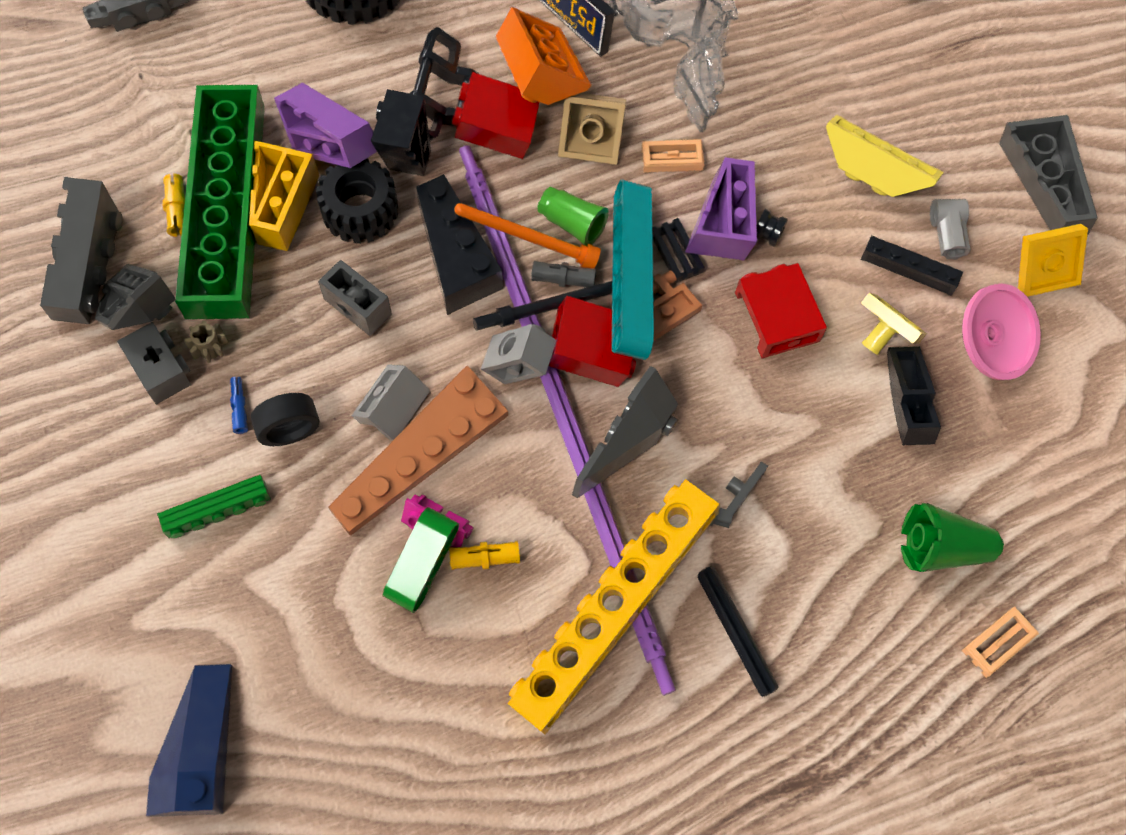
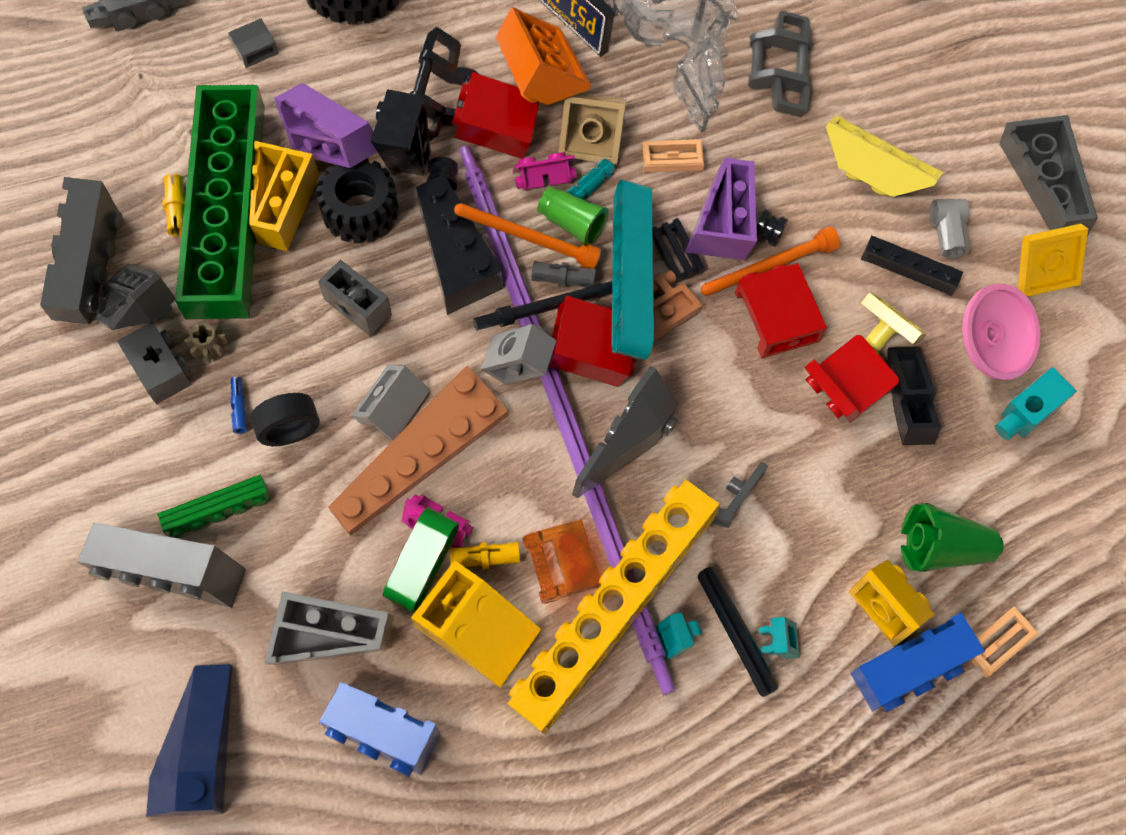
none -> wedge [77,523,246,608]
none -> dark grey piece [228,18,279,68]
none -> light grey wedge [264,591,394,665]
none -> wedge [319,682,441,777]
none -> yellow slope [411,560,542,688]
none -> black wheel [427,157,458,191]
none -> dark pink hinge [512,152,577,191]
none -> clear orange plate [522,519,601,604]
none -> teal axle [567,158,615,200]
none -> teal tile [656,612,702,659]
none -> orange piece [701,226,840,296]
none -> dark grey bar [748,11,811,117]
none -> teal tile [759,616,800,659]
none -> red bracket [804,335,899,423]
none -> yellow slope [848,559,935,647]
none -> blue wedge [850,612,985,713]
none -> teal torso [995,367,1077,440]

